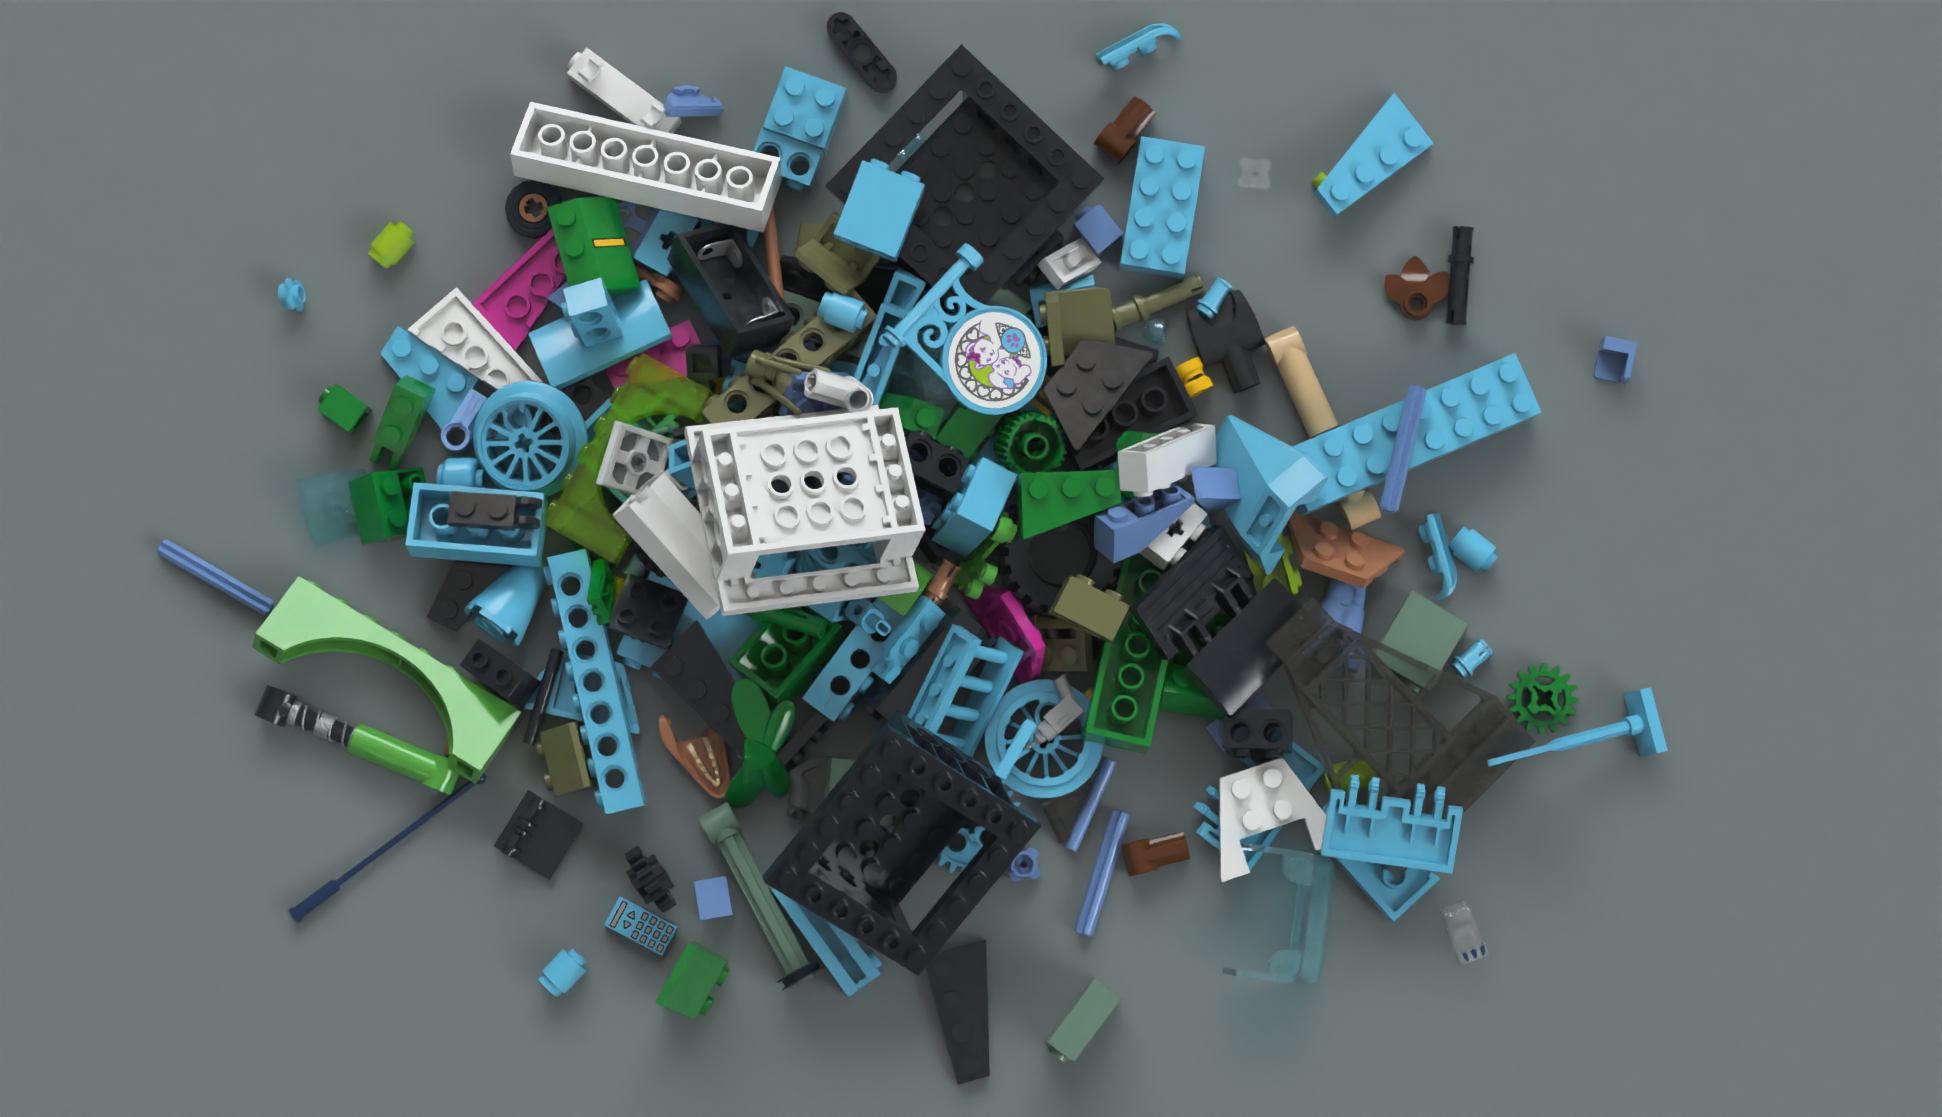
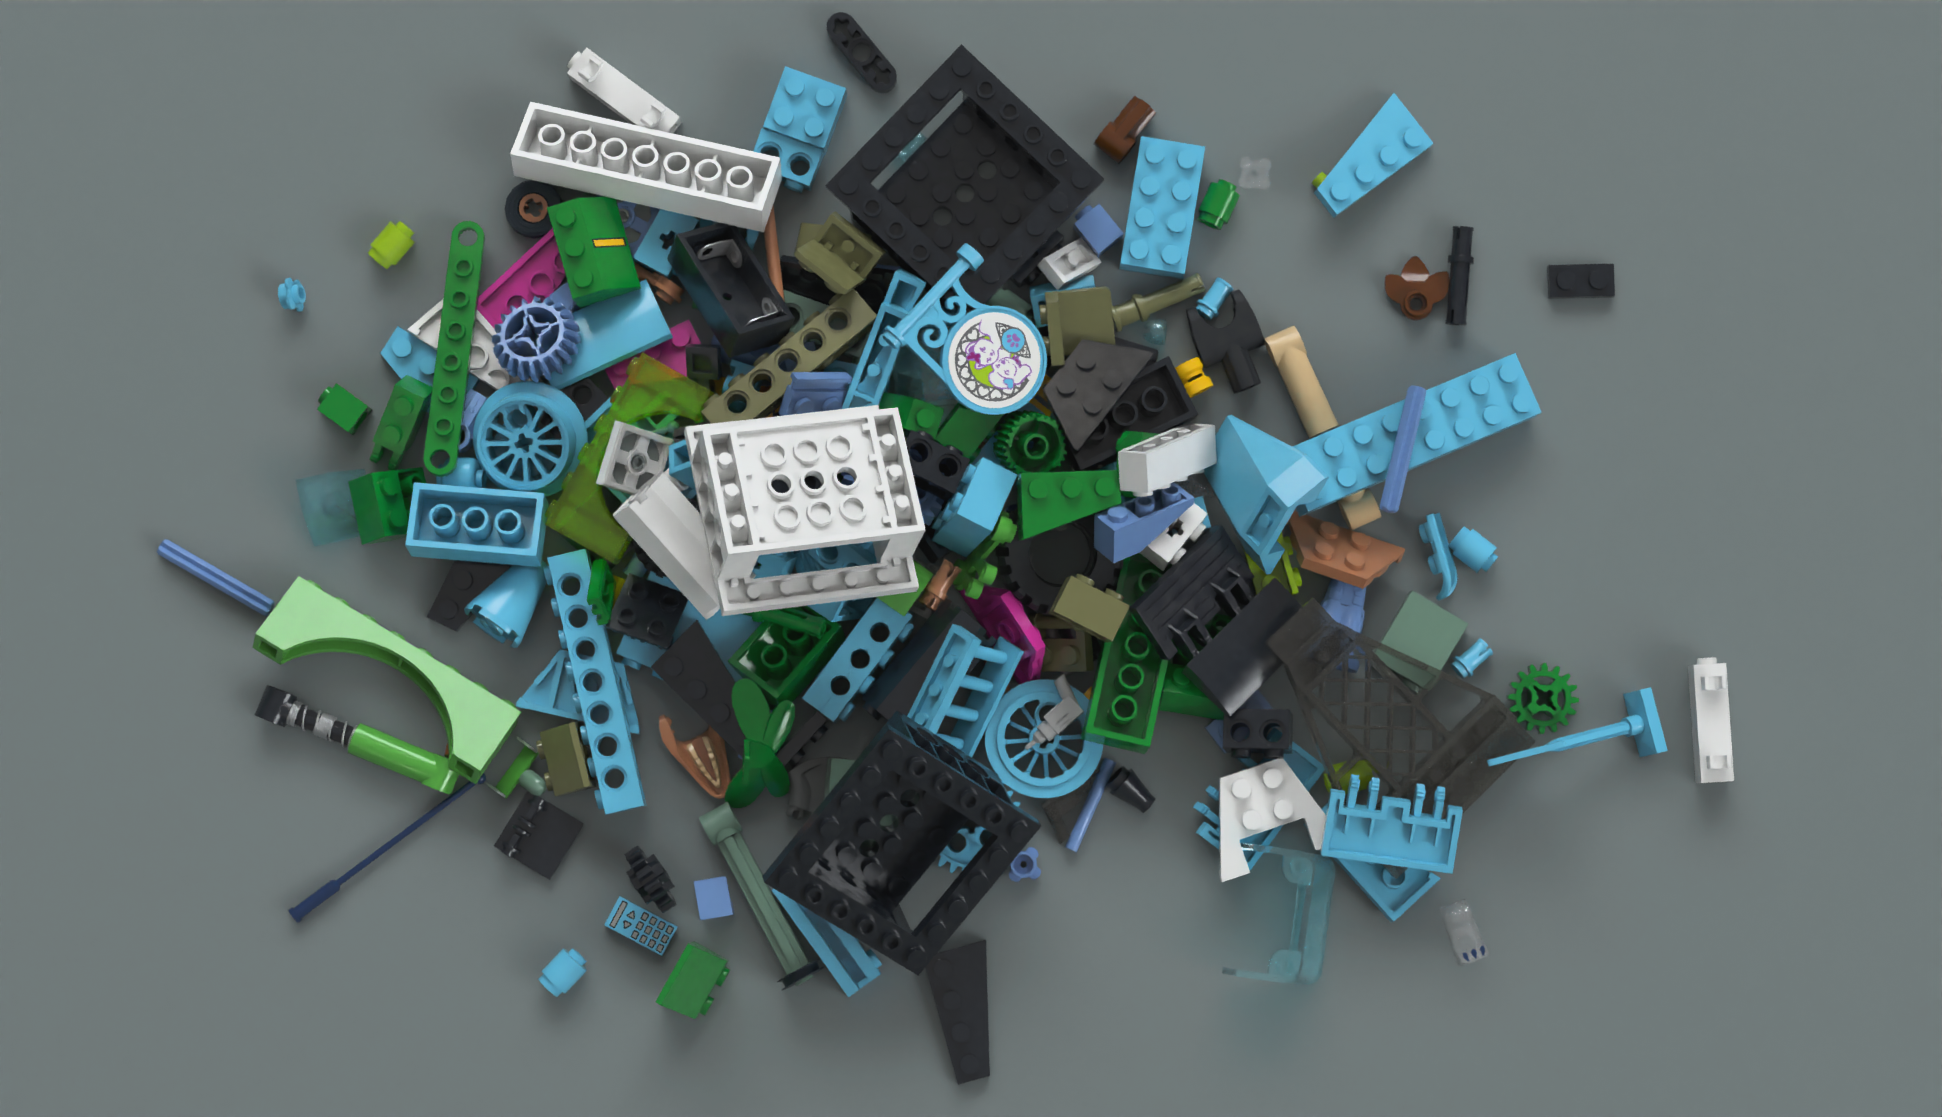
black hinge [447,491,543,531] -> none
black brick [459,639,541,709] -> none
black bar [522,648,564,746] -> none
medium azure brick [561,277,623,347] -> none
medium blue tile [664,85,724,117] -> none
olive plant [745,350,831,415] -> none
white piece [804,368,873,413] -> none
medium azure brick [817,291,869,333] -> none
medium azure brick [833,159,925,262] -> none
medium azure piece [845,598,891,636] -> none
medium azure hinge [871,595,946,684] -> none
medium azure tile [994,719,1037,781] -> none
sand green brick [1046,977,1122,1063] -> none
medium blue axle [1075,809,1130,936] -> none
medium azure piece [1095,23,1181,70] -> none
reddish brown piece [1121,832,1190,877] -> none
medium blue slope [1191,467,1241,515] -> none
medium blue panel [1594,336,1638,384] -> none
none -> green plate [424,221,485,477]
none -> piece [484,736,547,799]
none -> medium blue gear [491,296,581,383]
none -> black cone [1106,766,1156,813]
none -> green brick [1197,179,1240,230]
none -> black plate [1547,264,1615,299]
none -> white brick [1688,657,1734,783]

